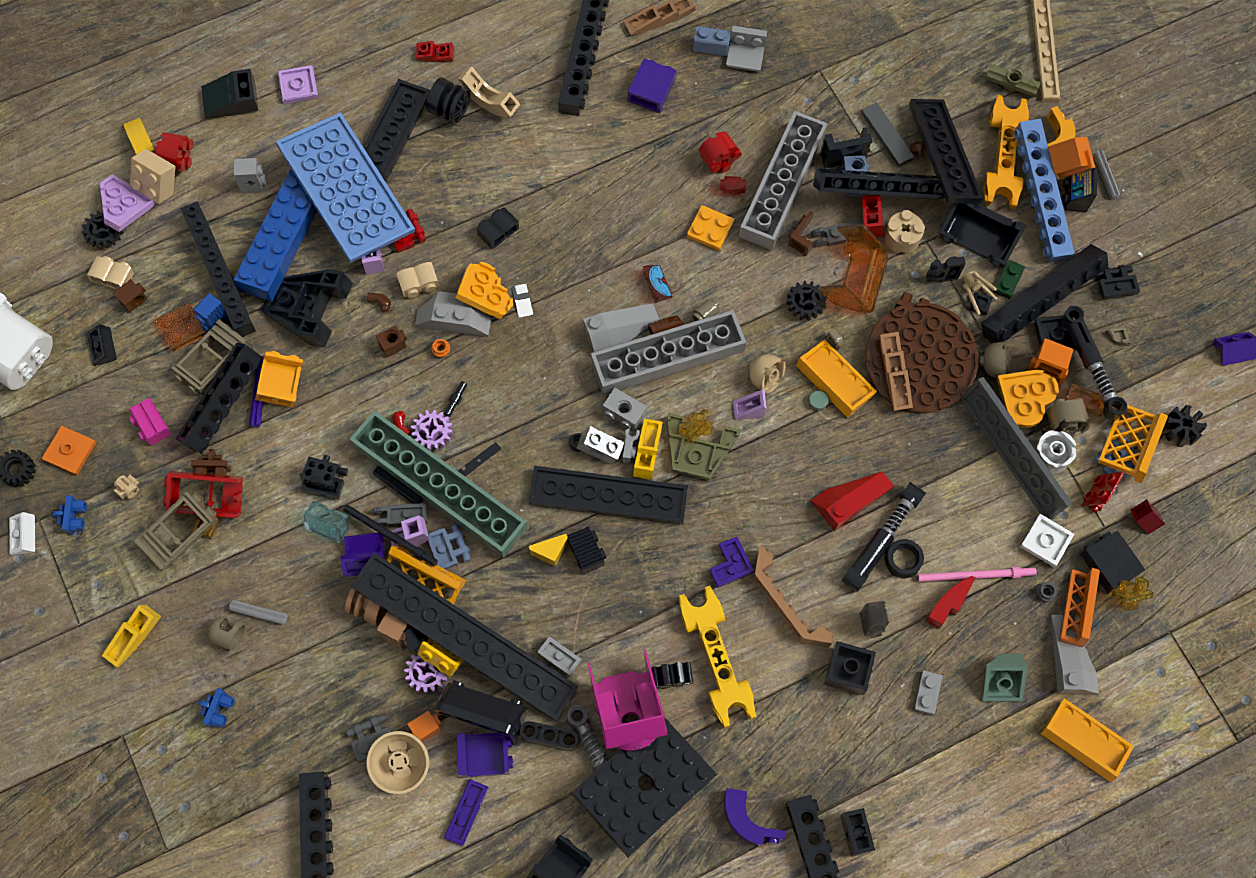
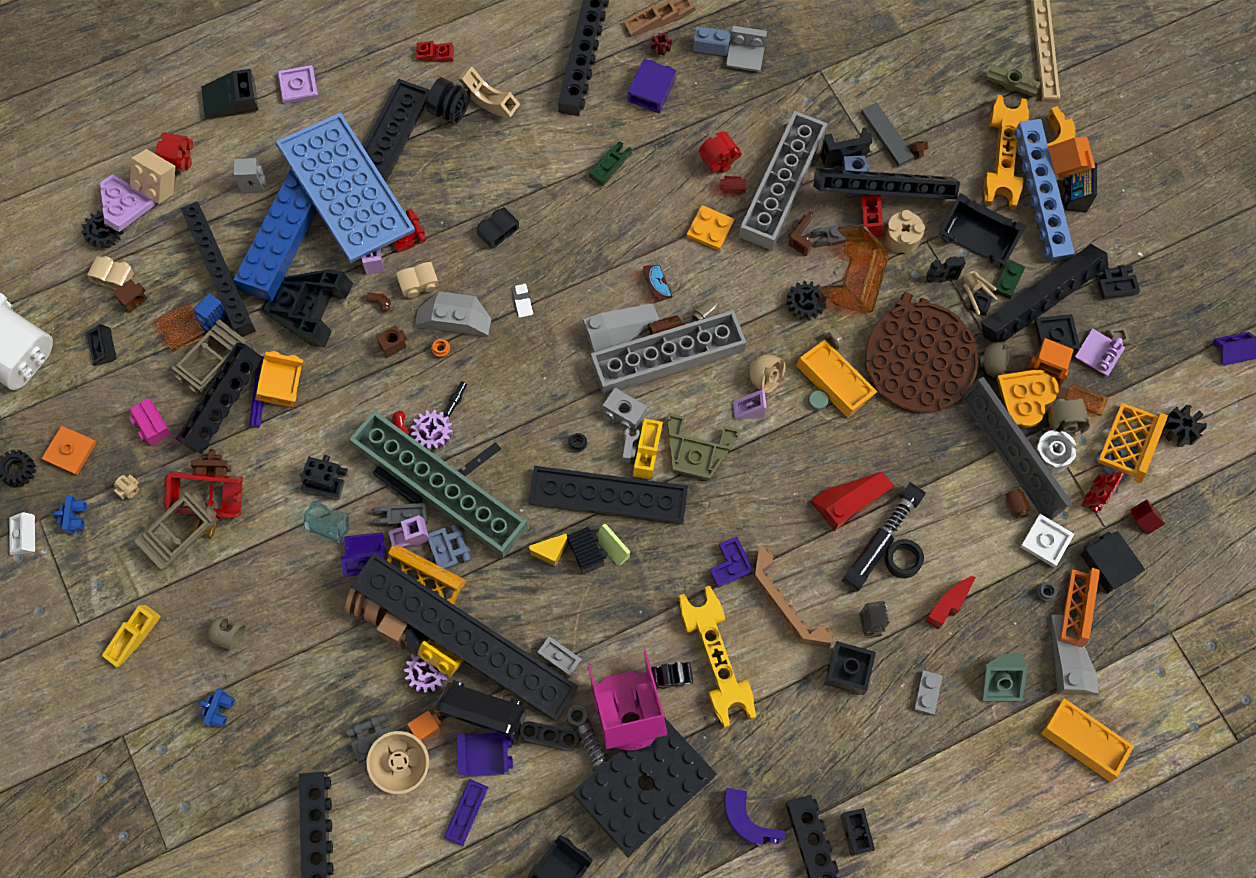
yellow slope [123,118,156,155] -> none
light grey axle [229,600,288,625] -> none
black bar [343,504,438,567] -> none
light orange plate [455,262,513,319] -> none
brick [576,426,624,464] -> none
clear yellow hips [679,409,713,443] -> none
medium nougat slope [879,332,913,411] -> none
black plate [909,99,983,204] -> none
bright pink bar [917,566,1037,582] -> none
black piece [1061,305,1127,421] -> none
light grey axle [1093,150,1120,199] -> none
clear yellow hips [1112,577,1154,611] -> none
none -> dark green hinge [589,141,632,186]
none -> yellowish green slope [596,523,630,566]
none -> dark red gear [651,33,672,56]
none -> reddish brown brick [1005,489,1031,519]
none -> lavender hinge [1075,328,1125,377]

